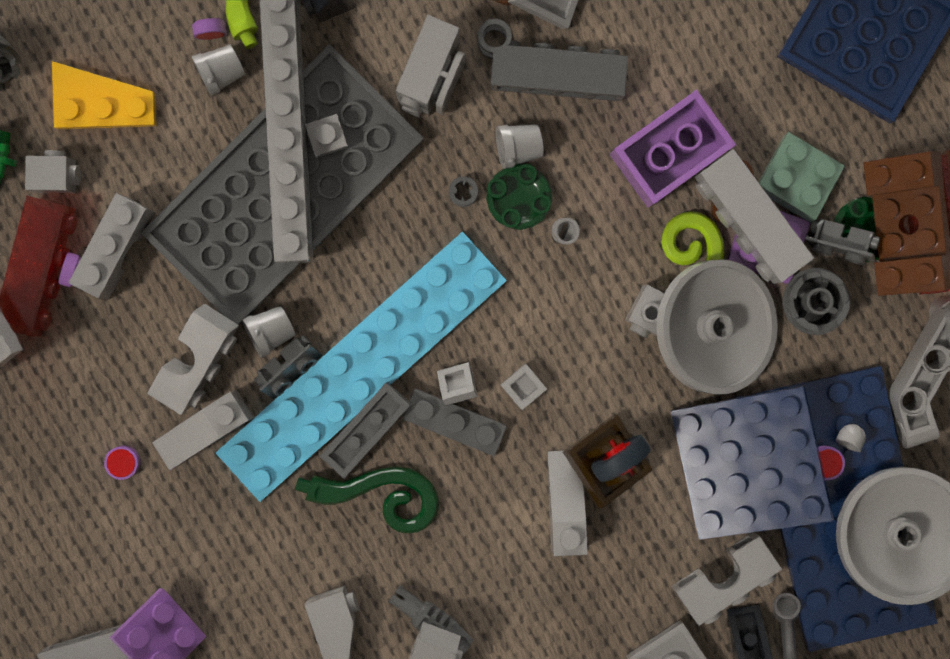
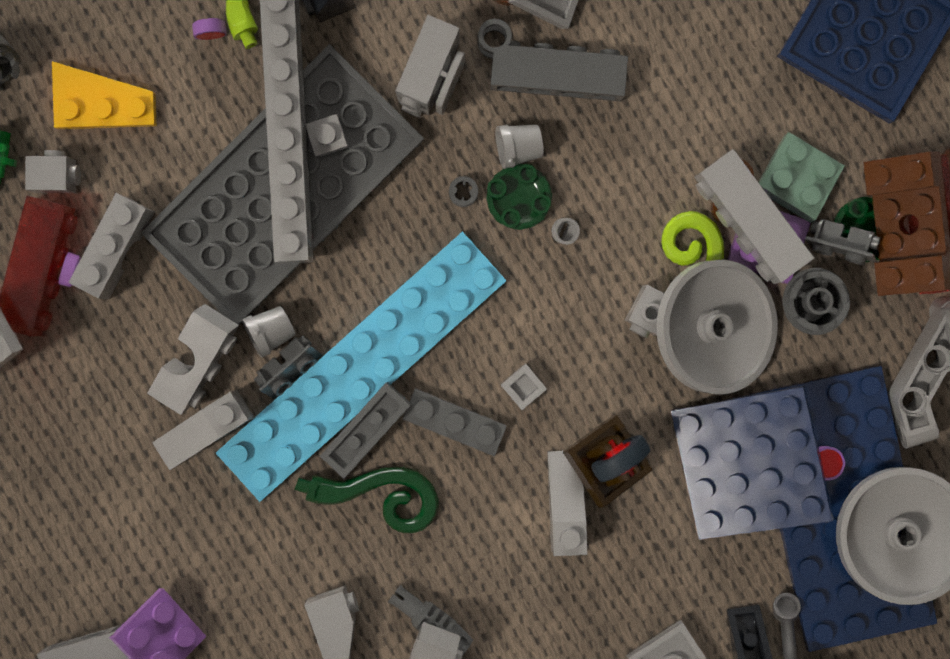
red tile [104,446,140,480] -> none
light grey piece [191,44,245,97] -> none
light grey plate [437,362,478,405] -> none
medium lavender brick [609,90,736,208] -> none
light grey arch [671,532,782,626] -> none
light grey hinge [835,424,866,452] -> none

